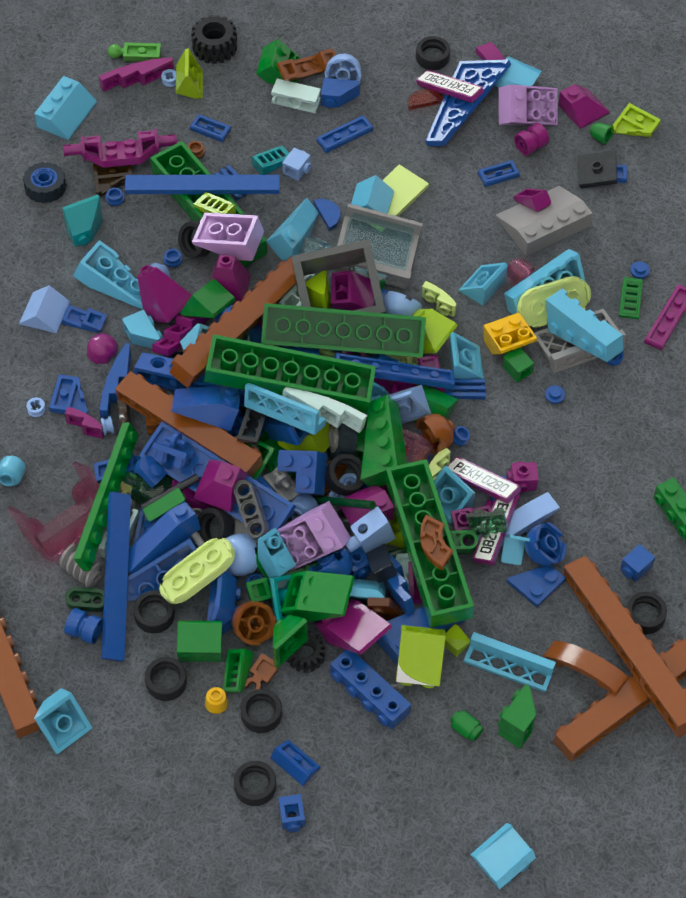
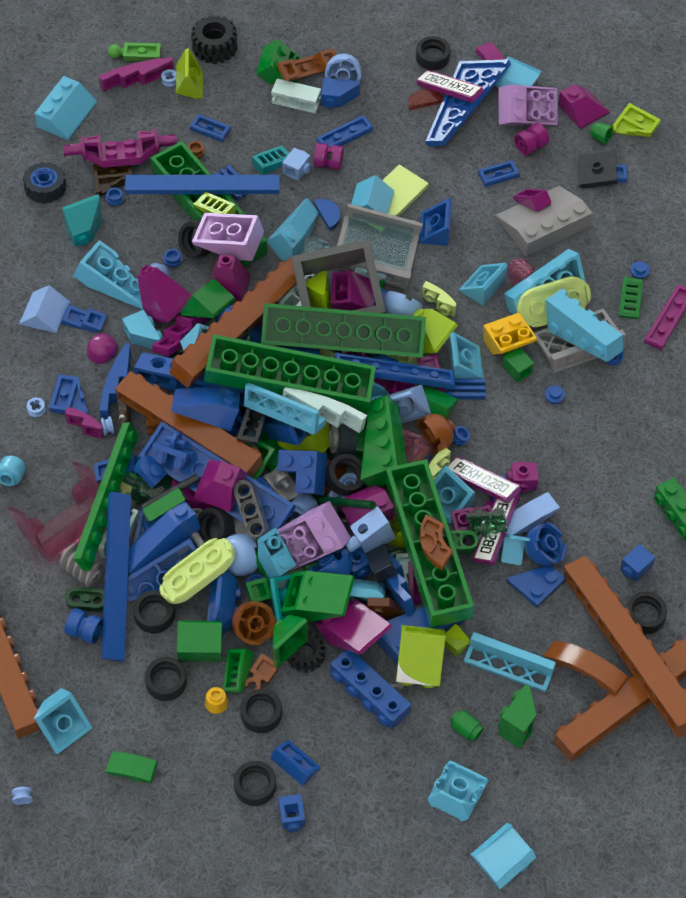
none -> light blue bush [12,787,33,805]
none -> green slope [106,751,158,783]
none -> magenta wheel [313,143,344,171]
none -> blue slope [418,198,452,246]
none -> medium azure slope [428,760,489,821]

